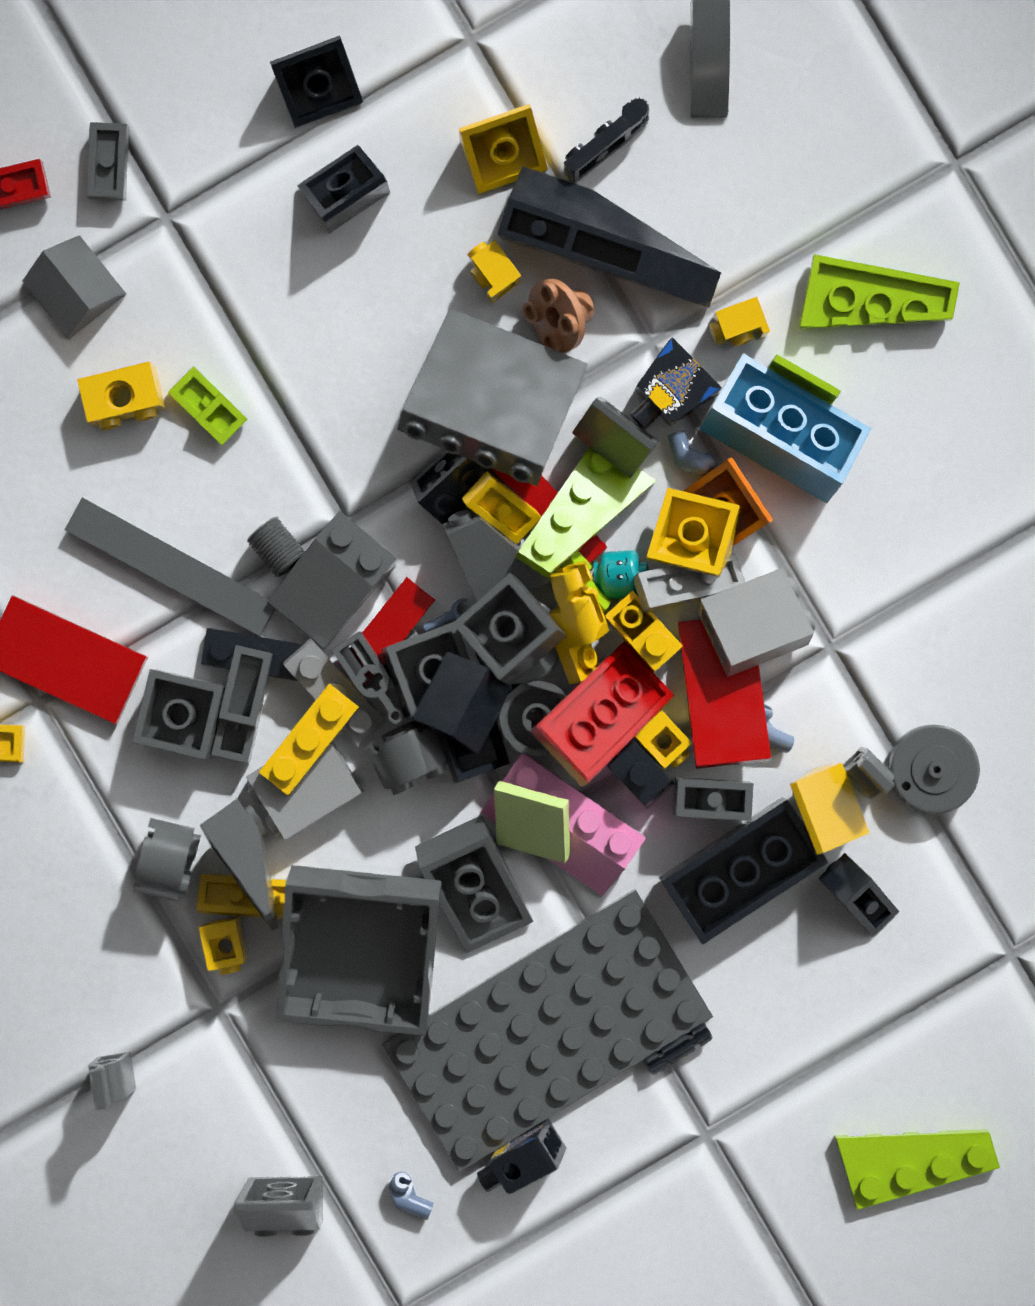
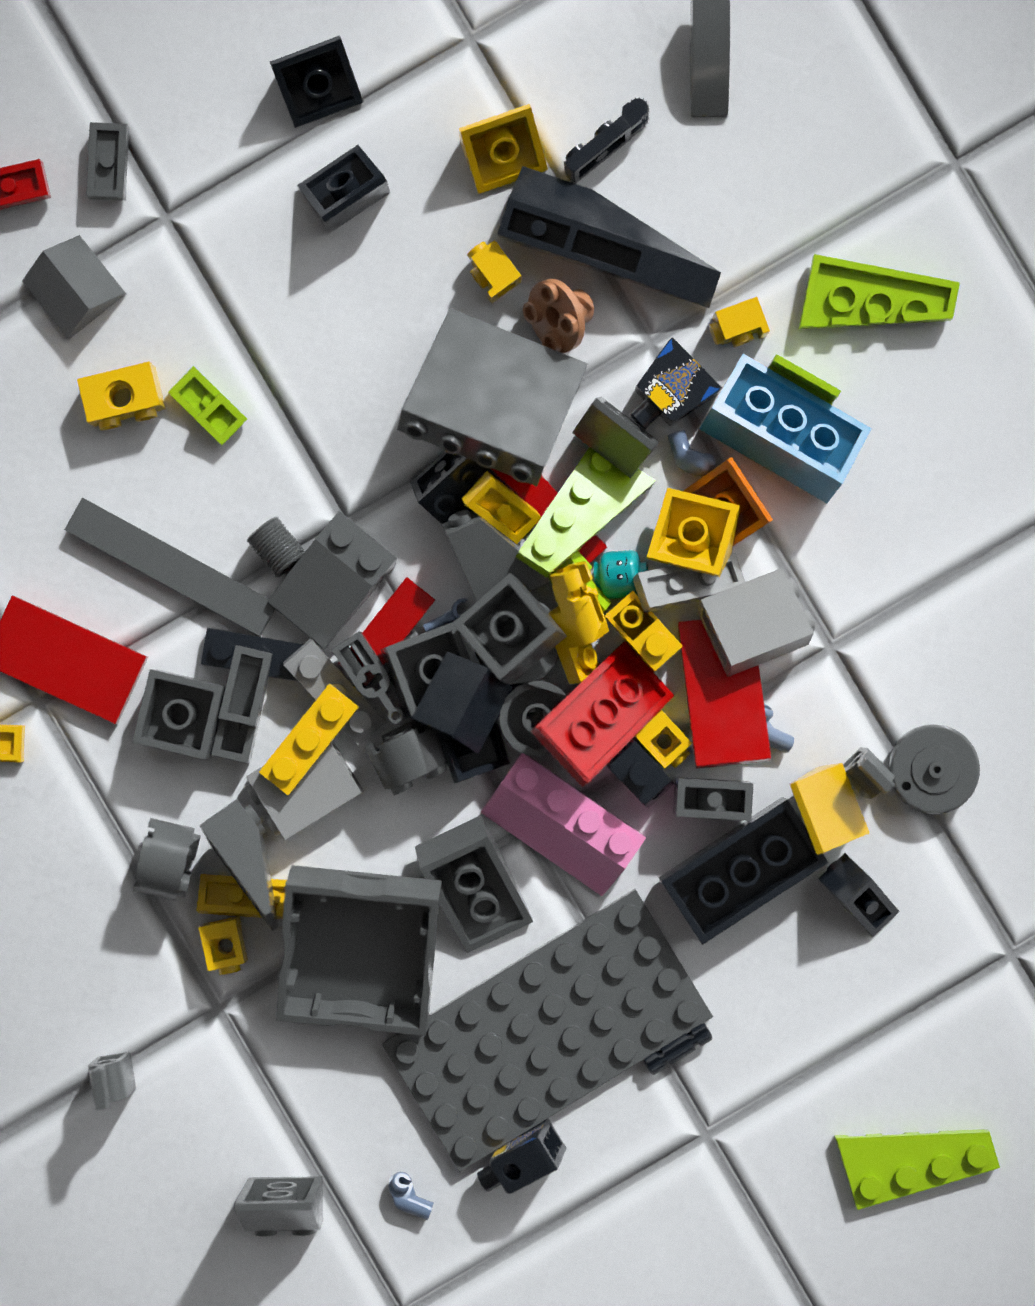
yellowish green tile [494,781,570,864] -> none

